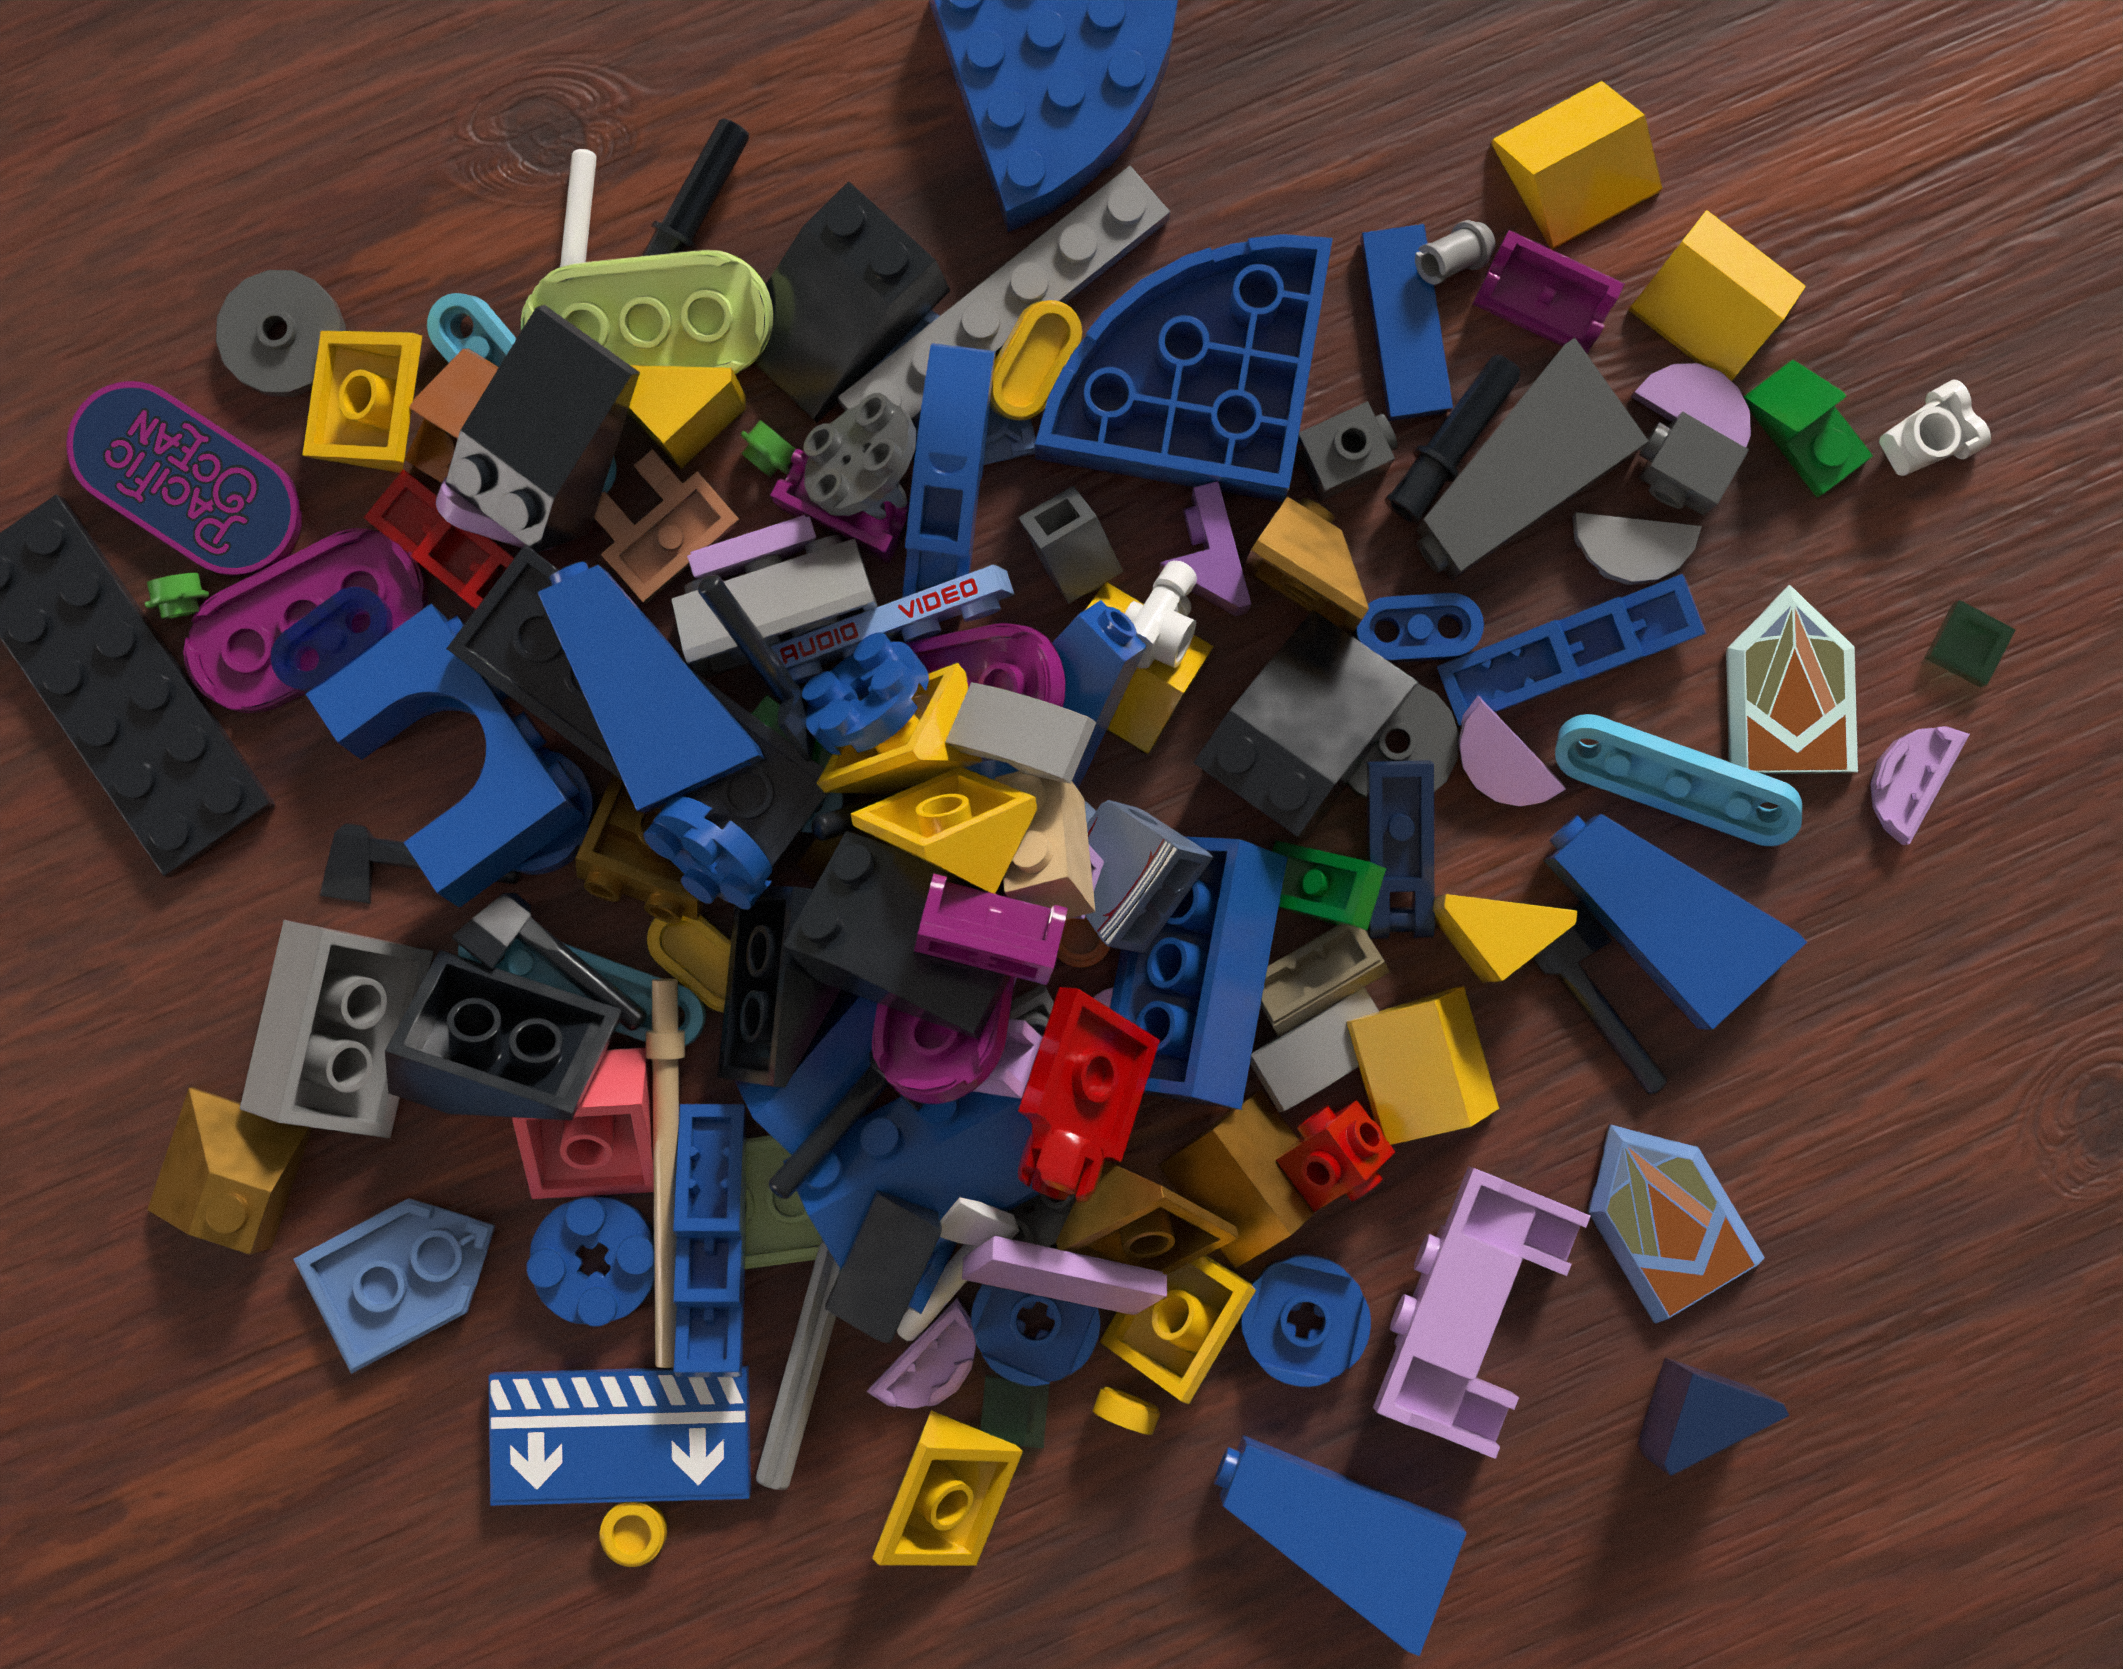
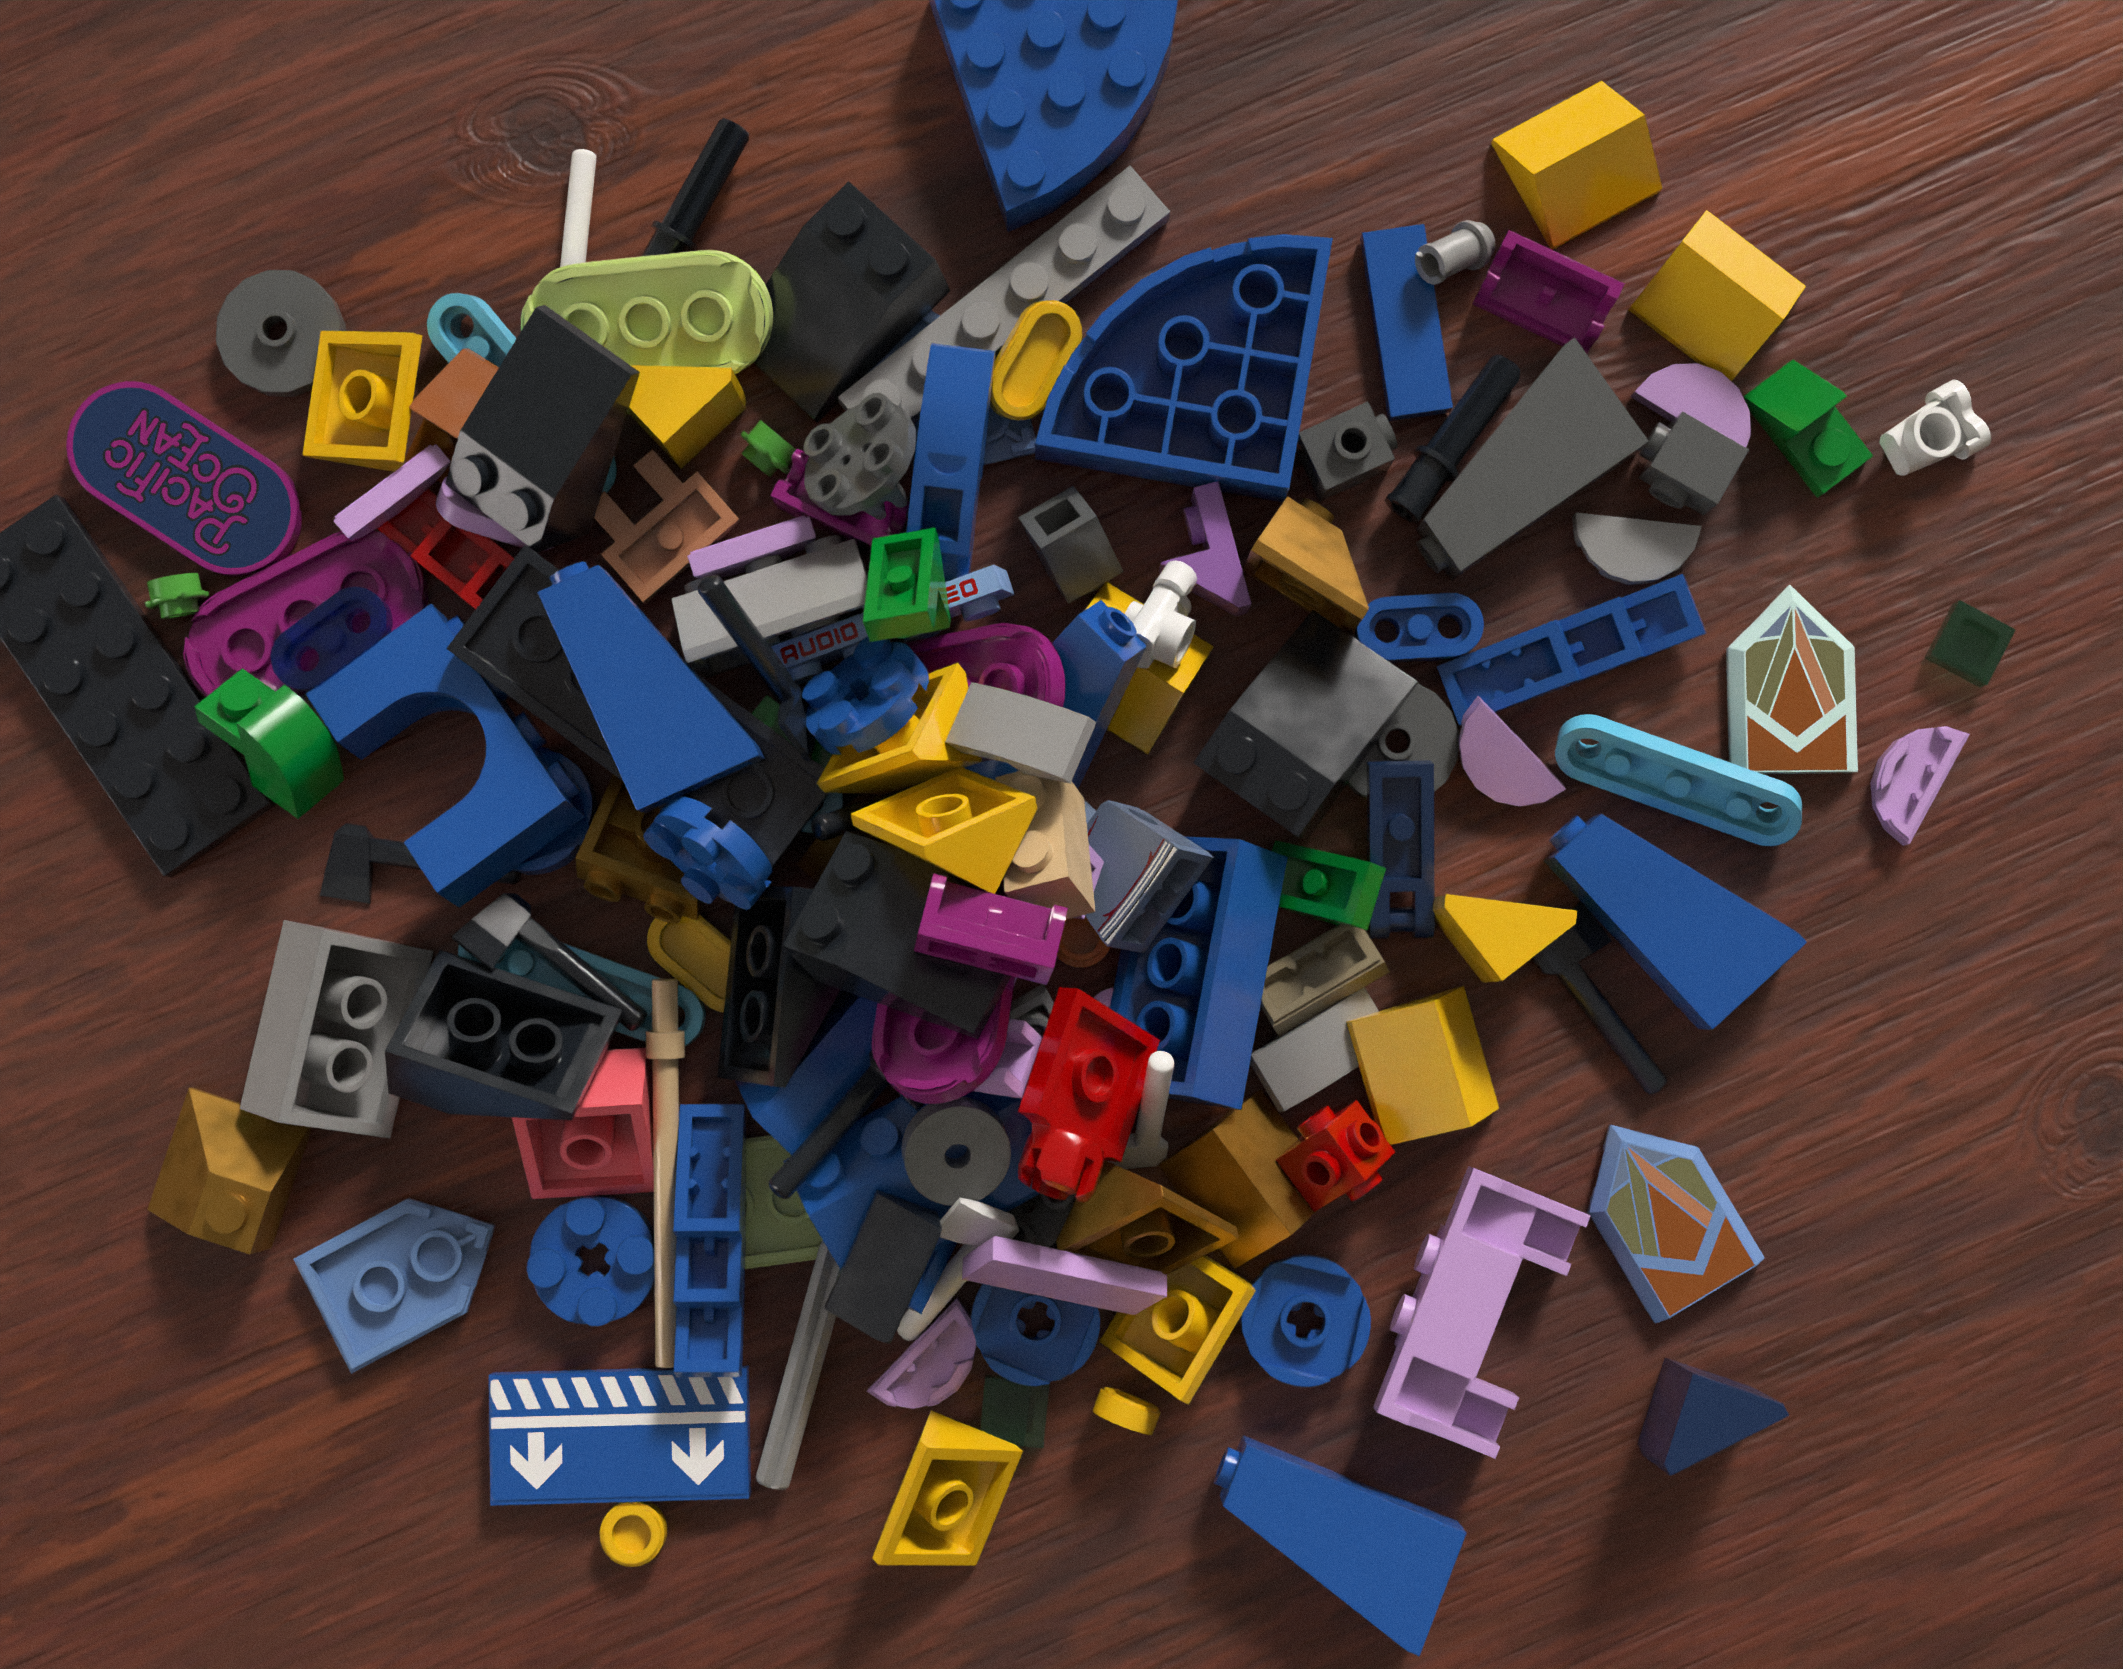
none -> green brick [194,668,344,819]
none -> lavender tile [334,444,451,541]
none -> green slope [863,528,951,642]
none -> flat silver piece [902,1097,1011,1206]
none -> white piece [1108,1051,1174,1169]

